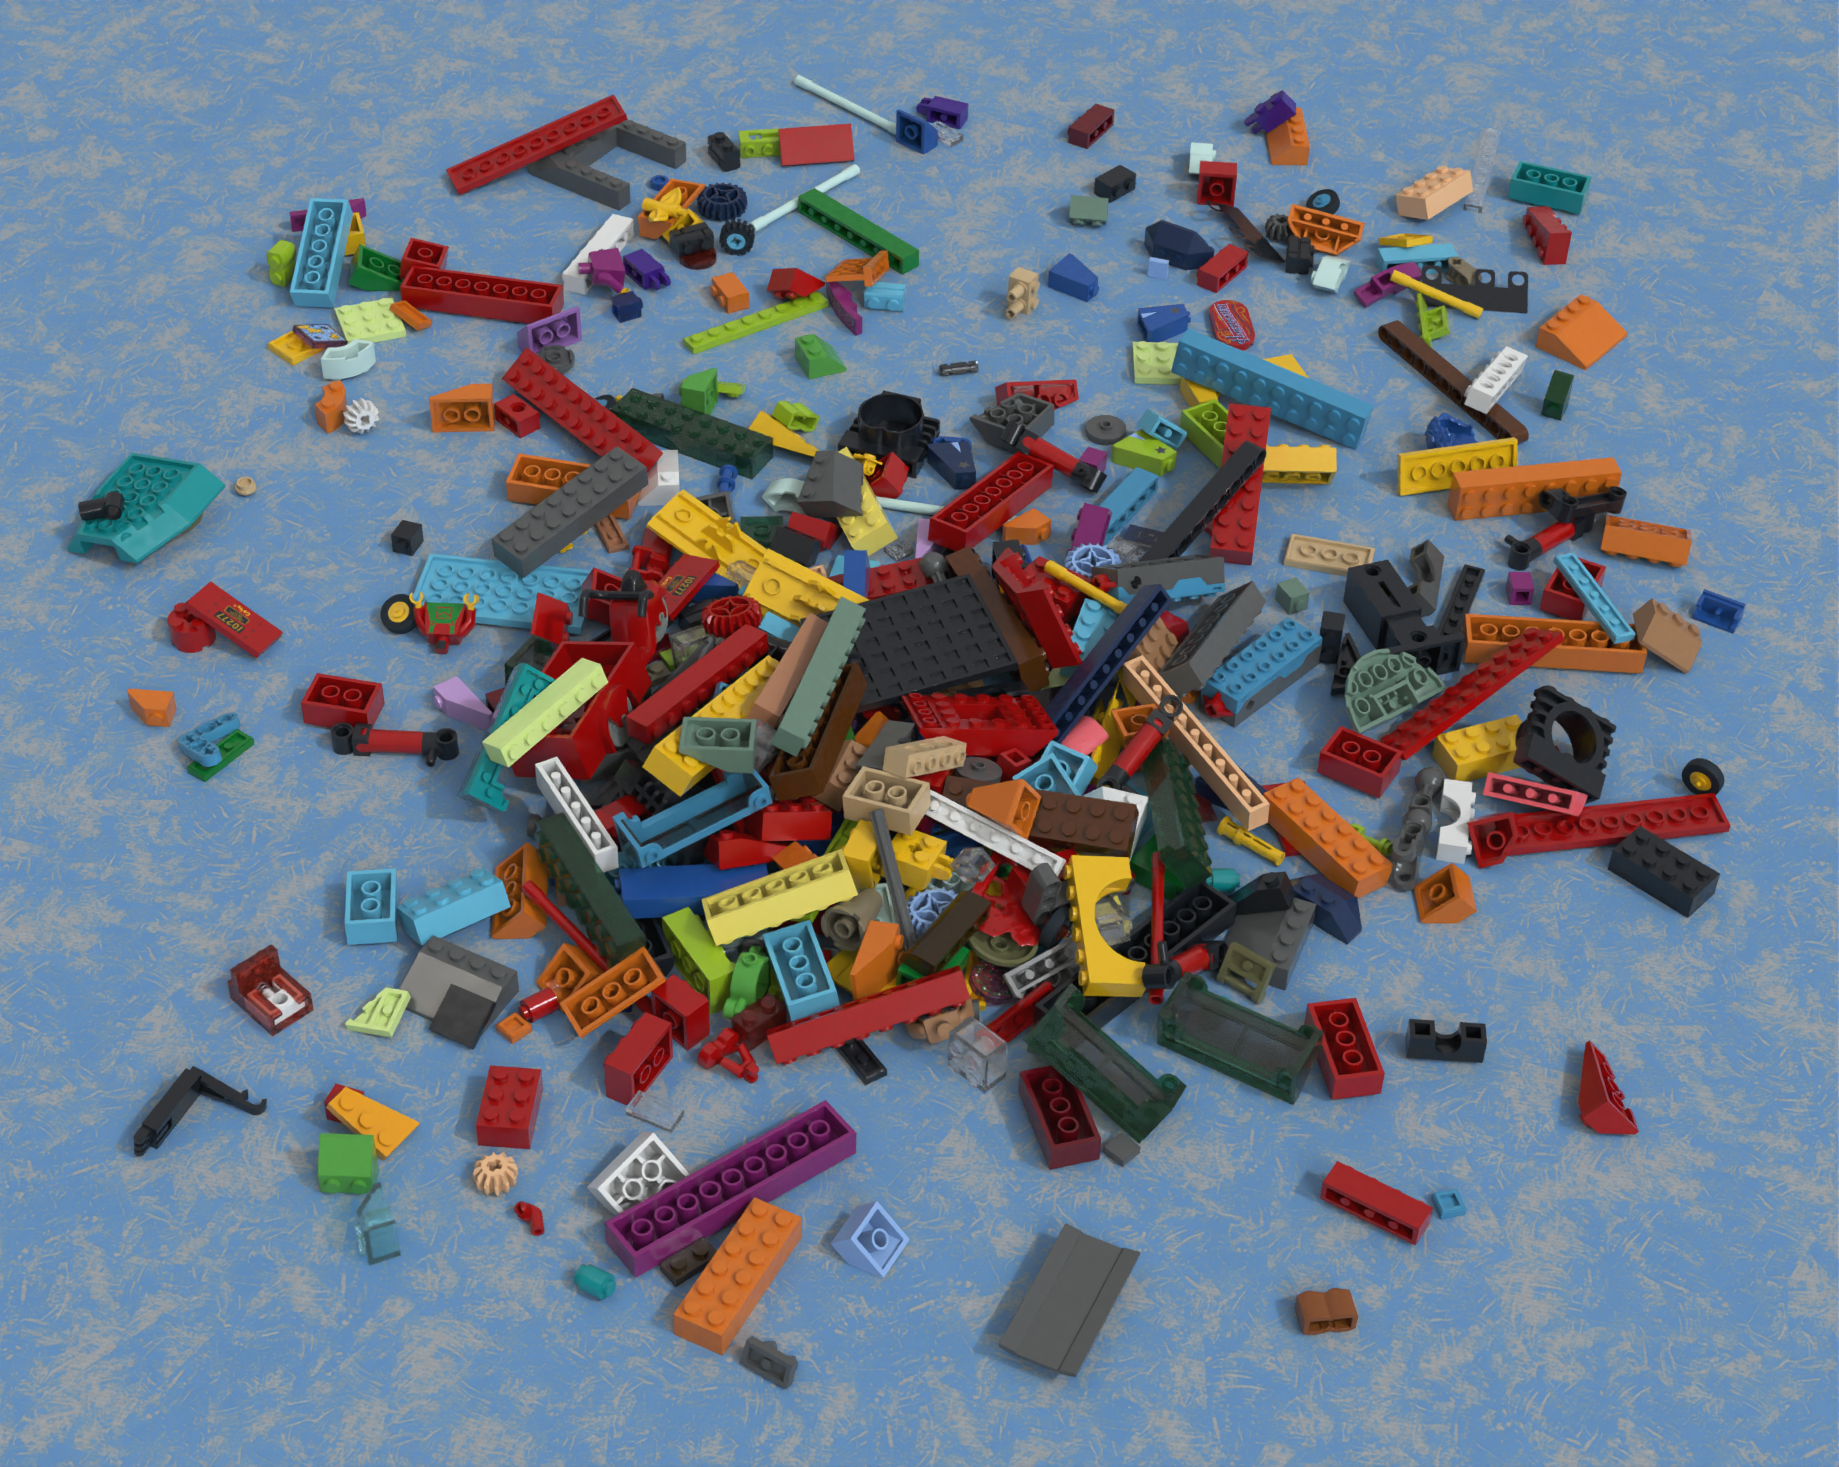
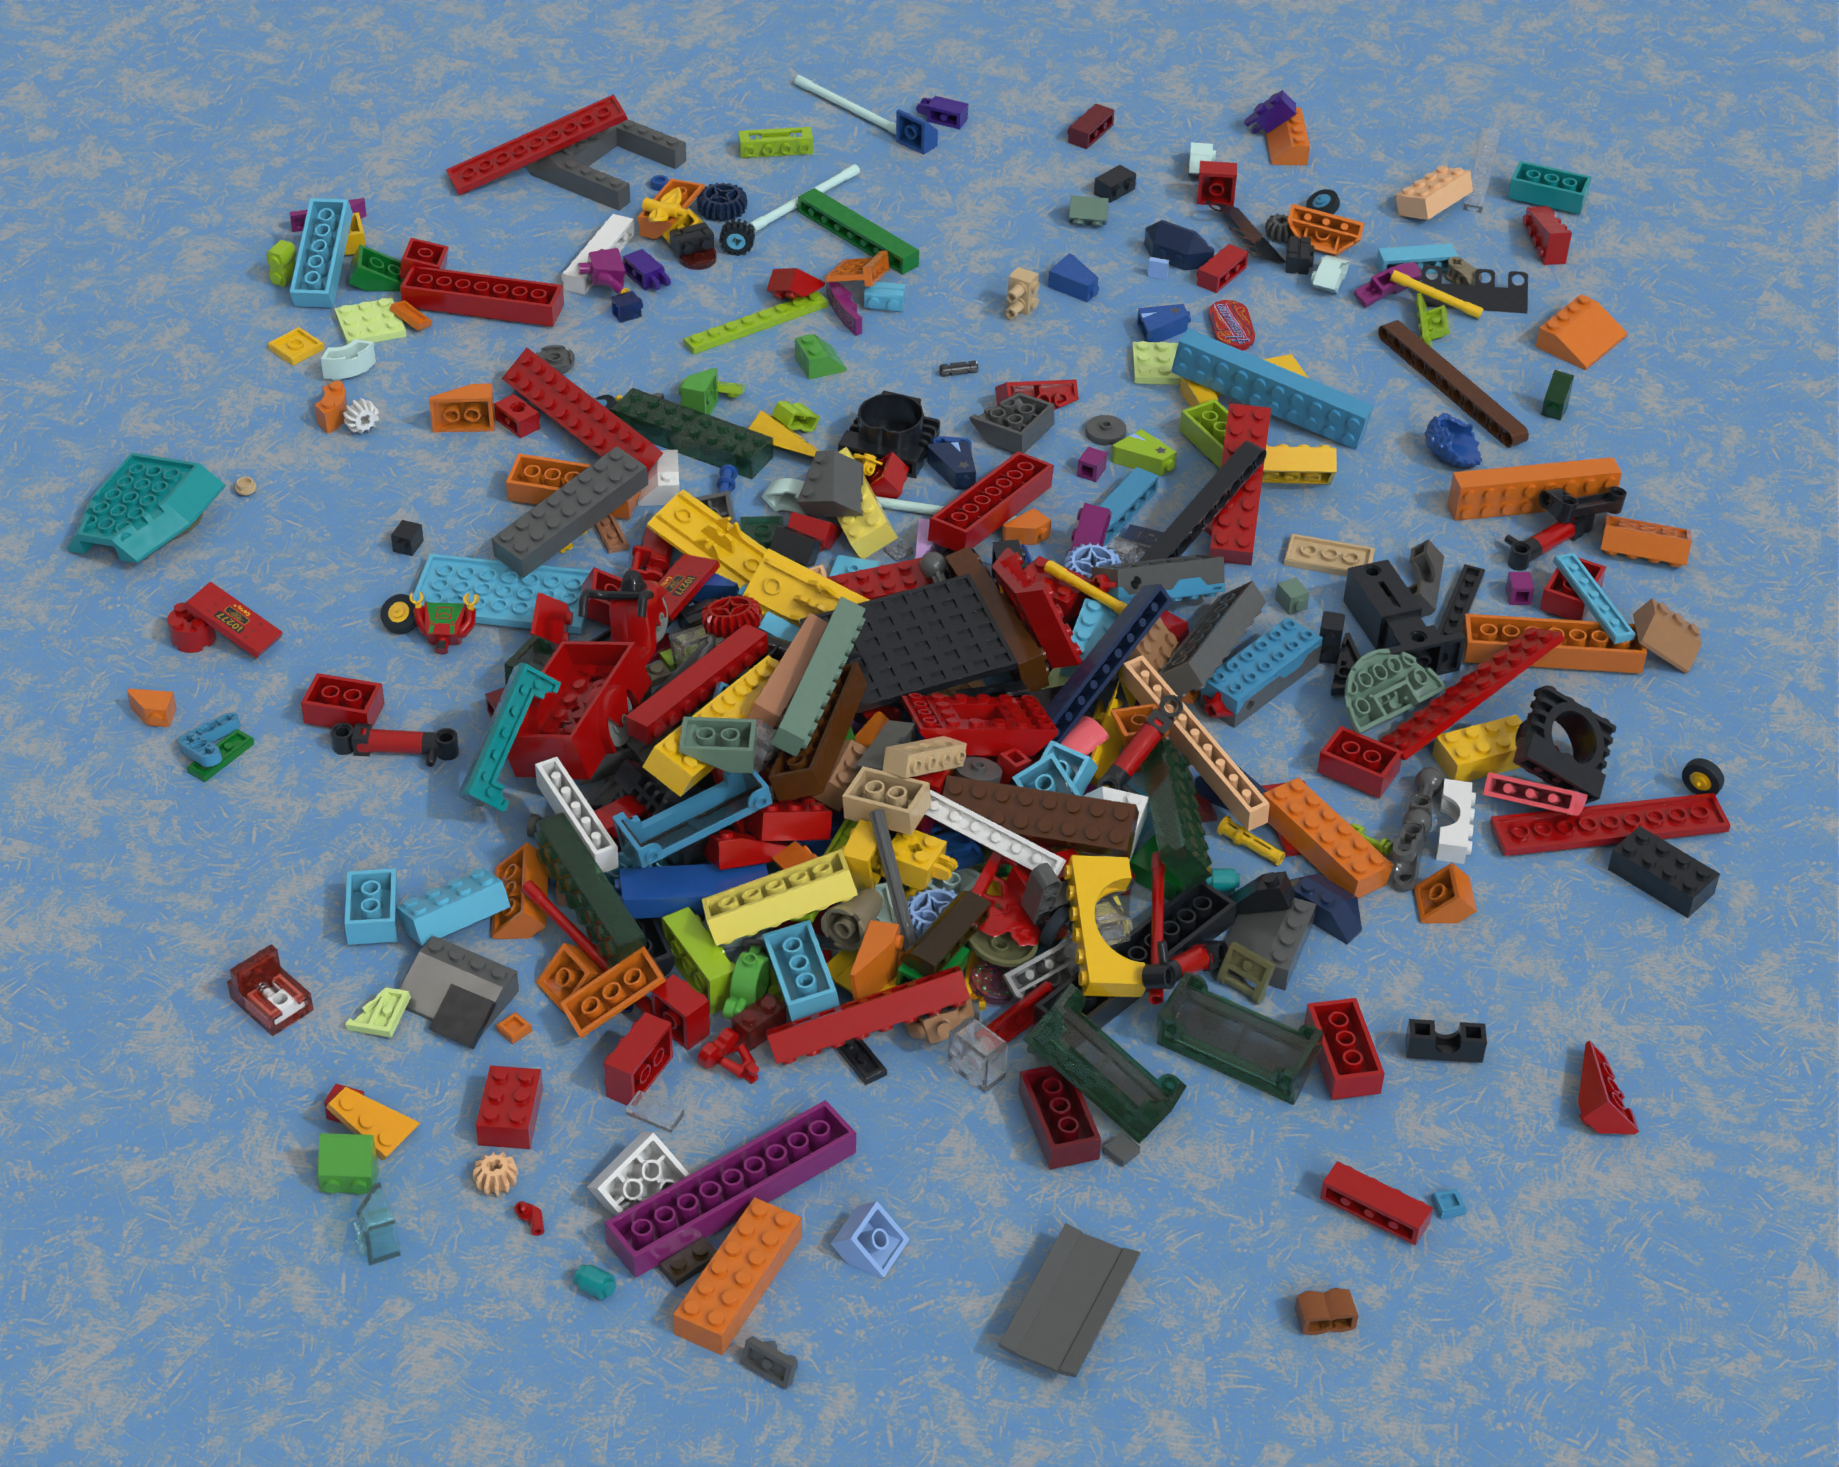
black piece [78,492,125,521] -> none
black hinge [134,1066,267,1157] -> none
tile [292,324,348,349] -> none
lavender slope [433,676,493,730] -> none
yellowish green brick [482,658,608,767] -> none
medium lavender slope [517,306,582,354] -> none
red brick [518,987,559,1023] -> none
black brick [708,132,740,172] -> none
orange brick [710,272,749,314] -> none
clear brick [726,560,756,589] -> none
red tile [778,124,855,166] -> none
blue slope [843,550,871,599] -> none
clear plate [930,121,964,148] -> none
clear brick [950,847,995,883] -> none
orange slope [966,779,1041,840] -> none
piece [999,420,1107,494] -> none
medium azure brick [1138,409,1187,450] -> none
yellow tile [1379,233,1433,247] -> none
yellow plate [1397,437,1518,496] -> none
white brick [1464,346,1528,414] -> none
red slope [1467,812,1520,868] -> none
blue hinge [1692,589,1746,634] -> none

